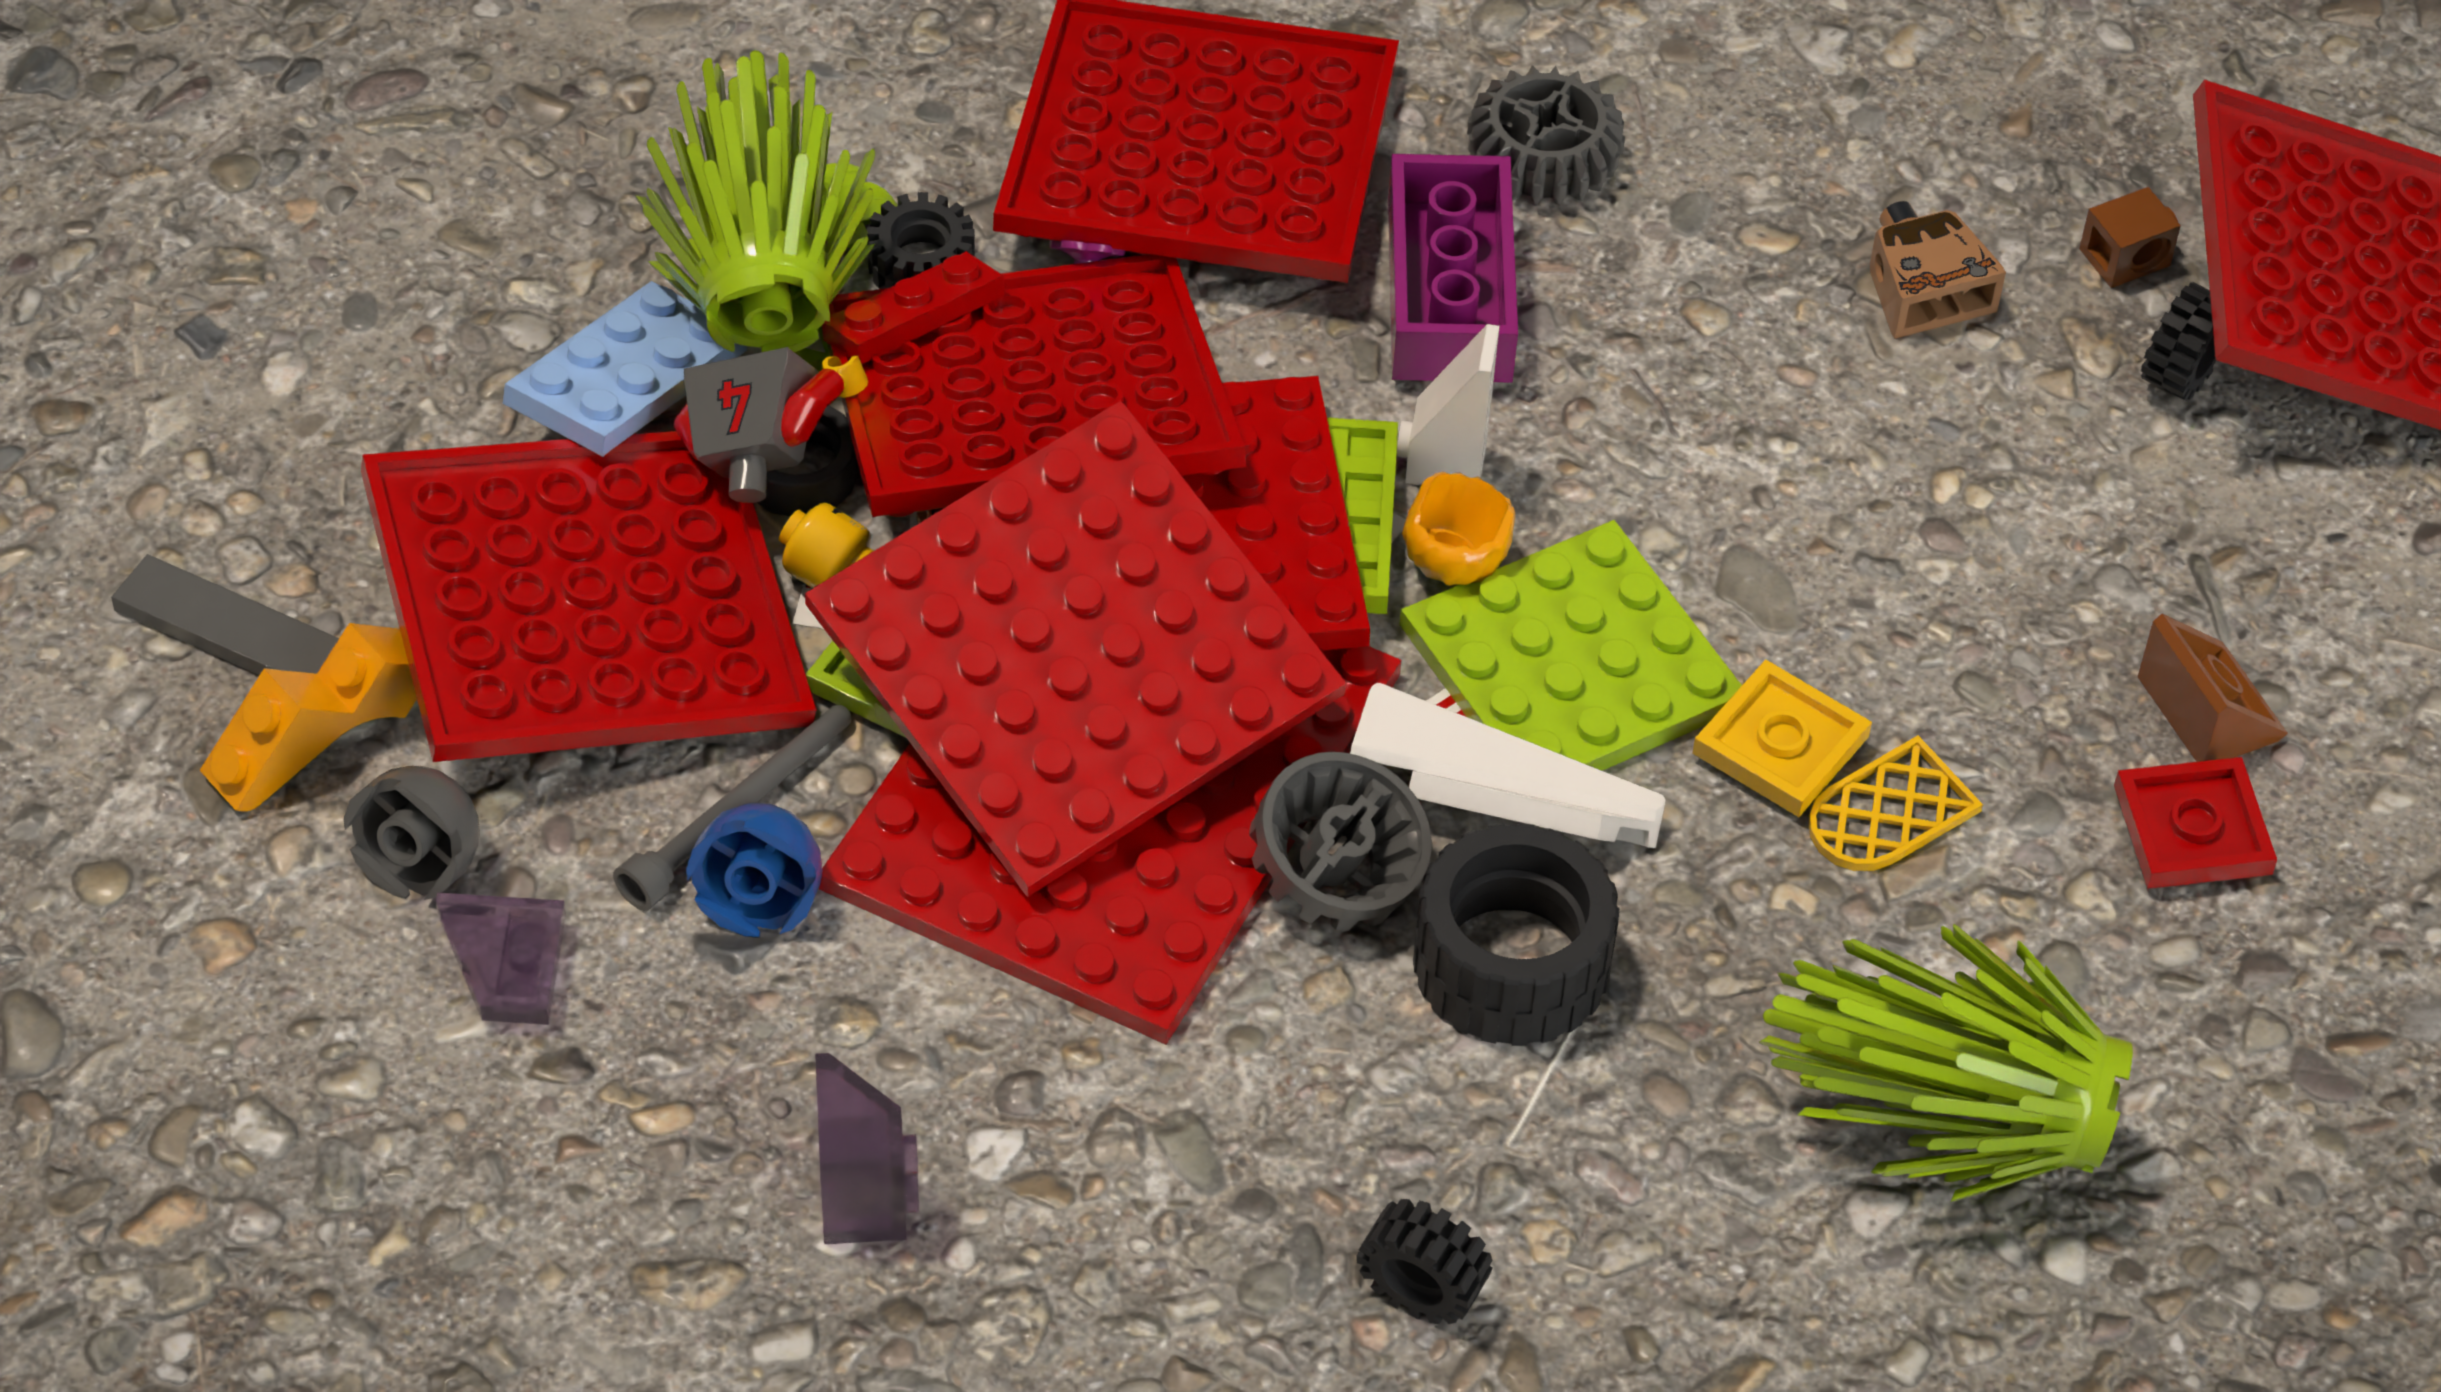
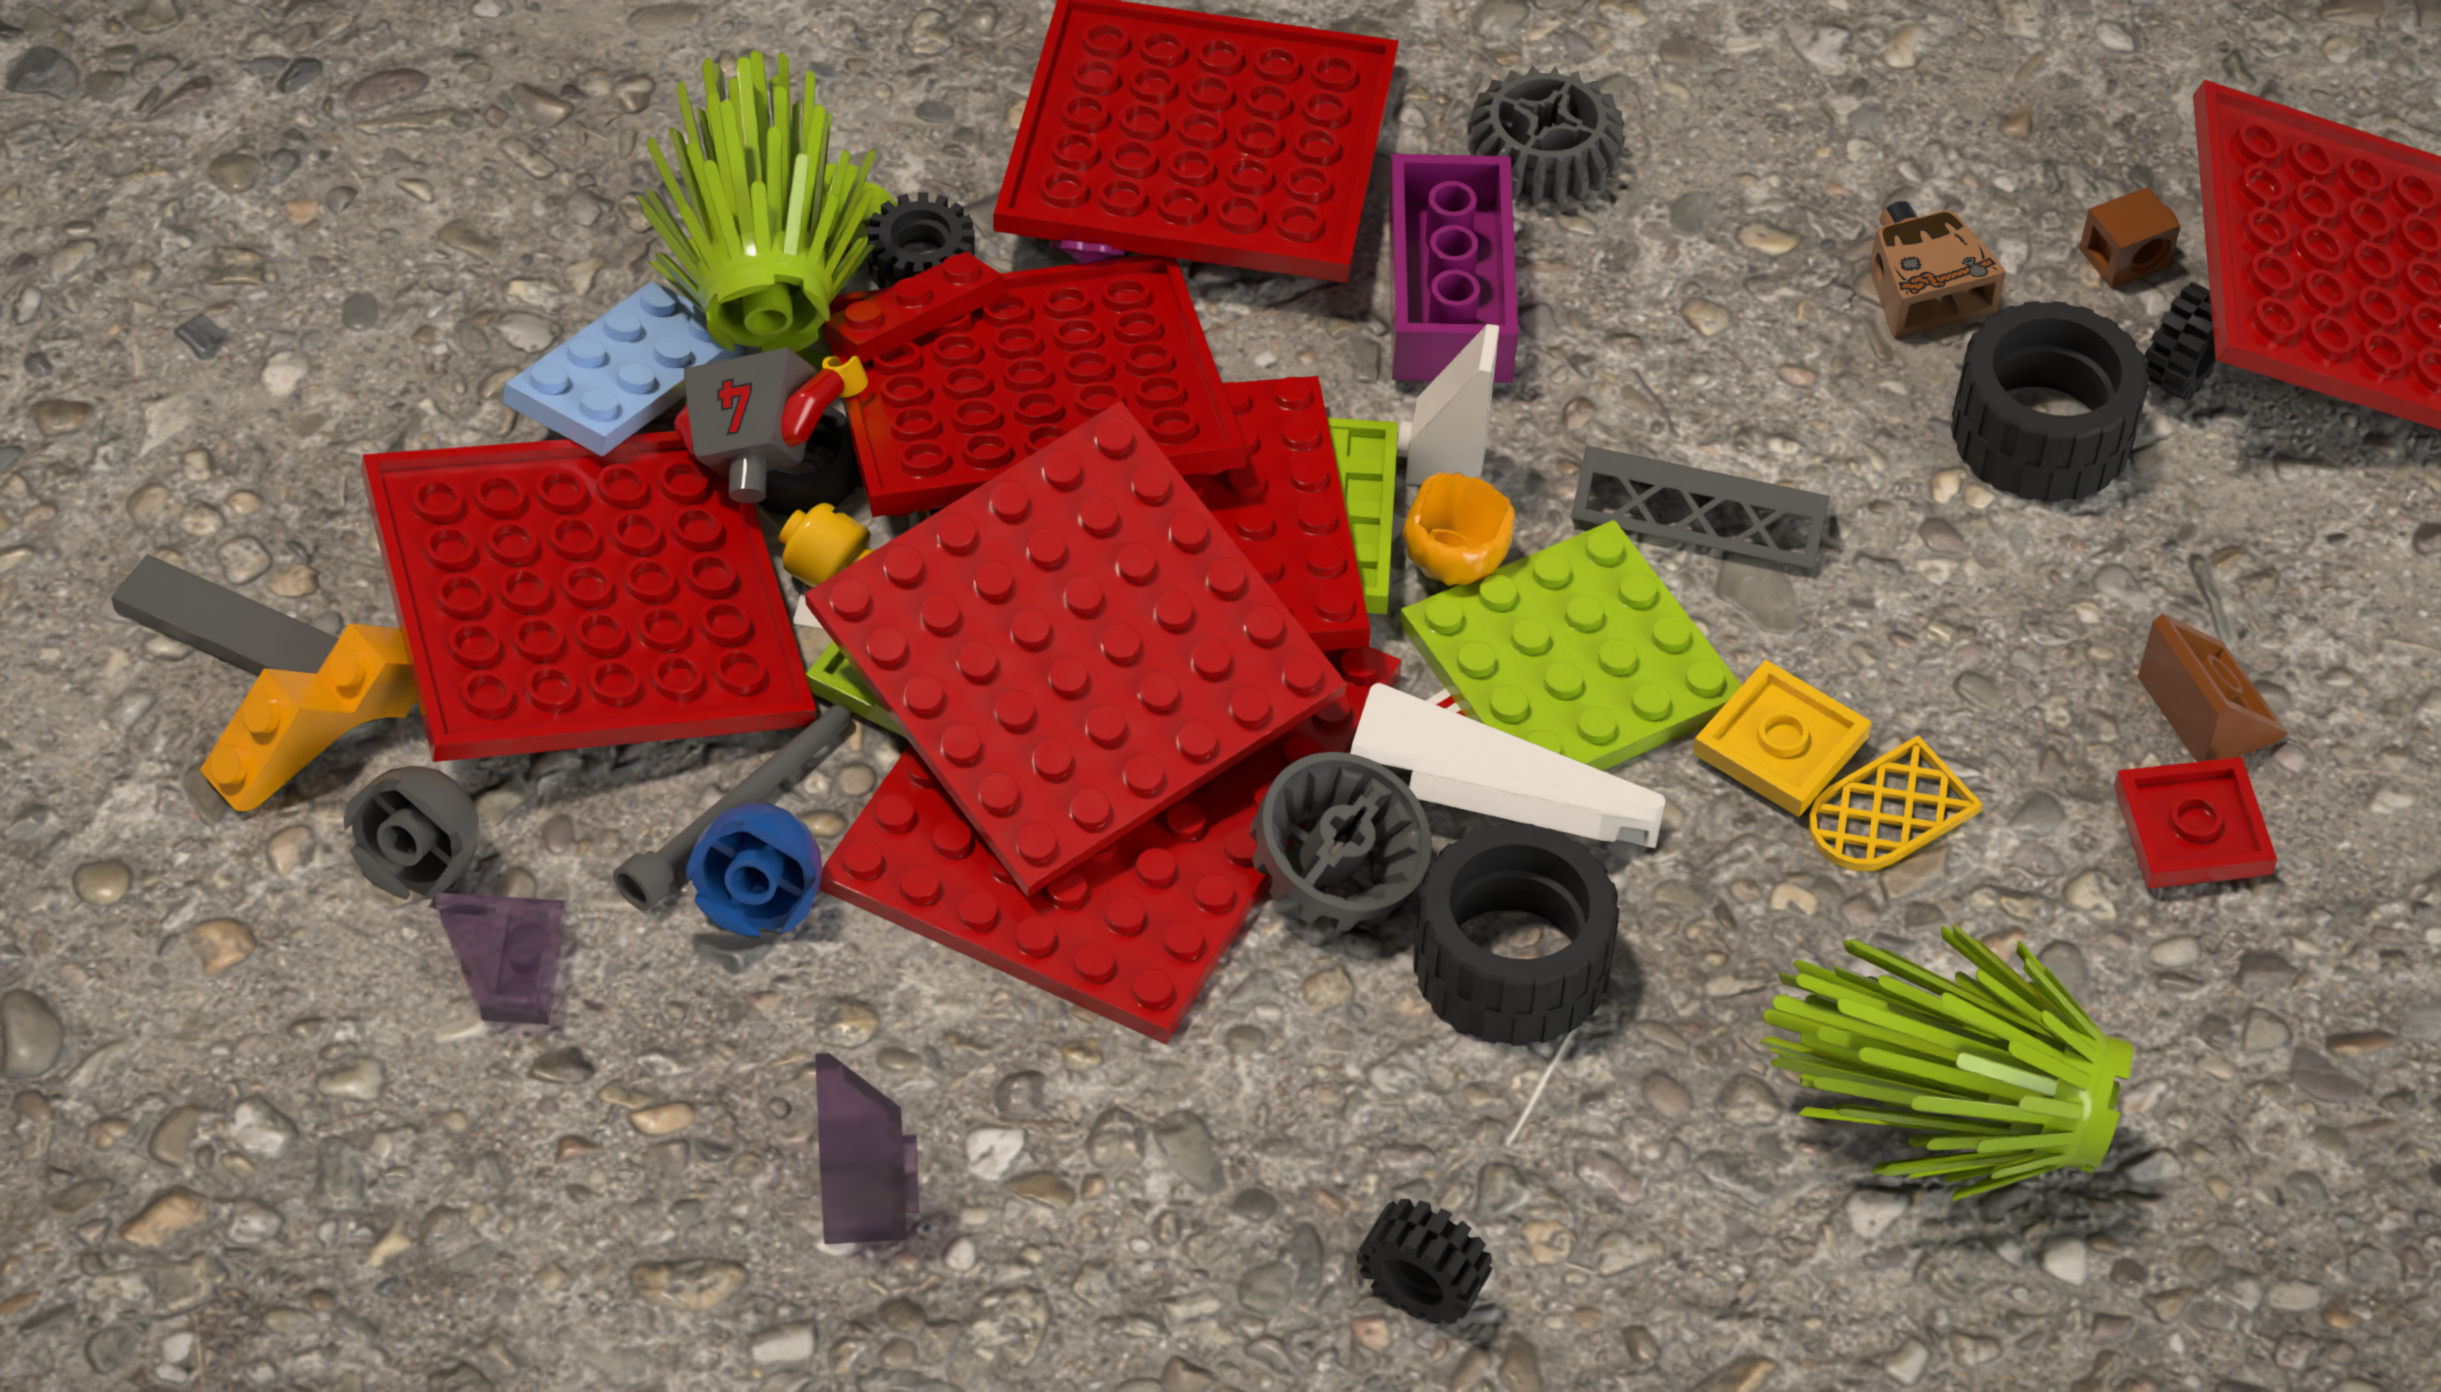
none -> dark grey fence [1571,446,1831,569]
none -> black tyre [1951,301,2149,502]

